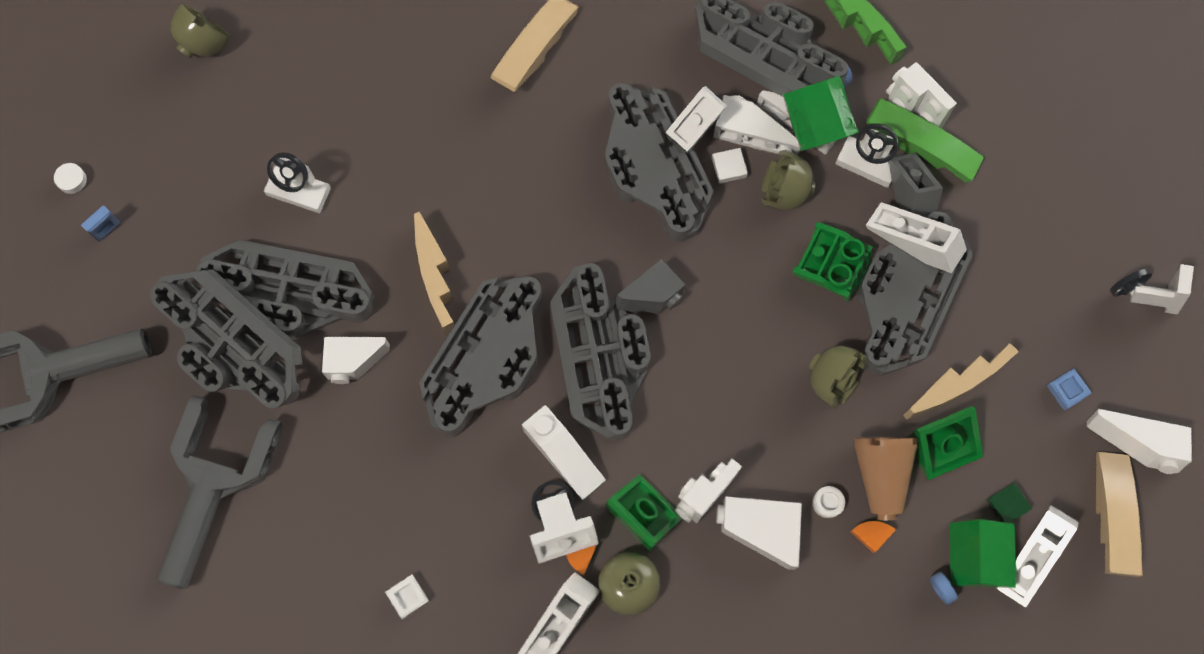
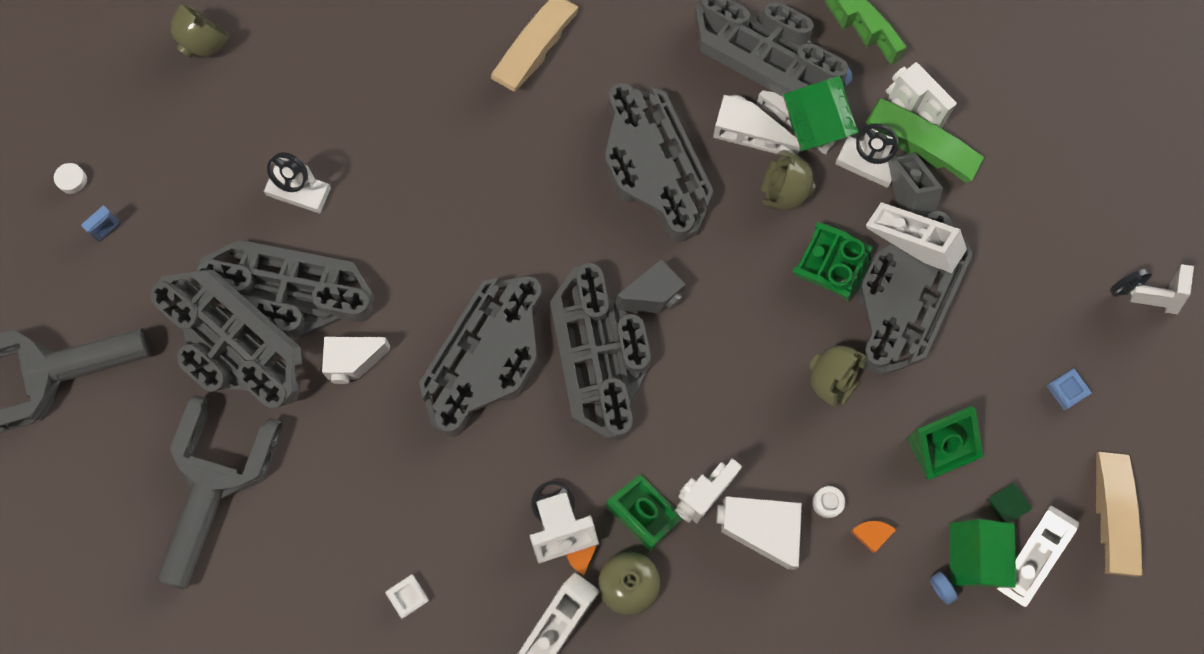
tan slope [414,212,455,335] -> none
white slope [522,405,606,501] -> none
white piece [666,86,727,152] -> none
white tile [712,148,748,184] -> none
medium nougat cone [854,437,917,520] -> none
tan slope [903,343,1019,420] -> none
white slope [1087,409,1192,474] -> none

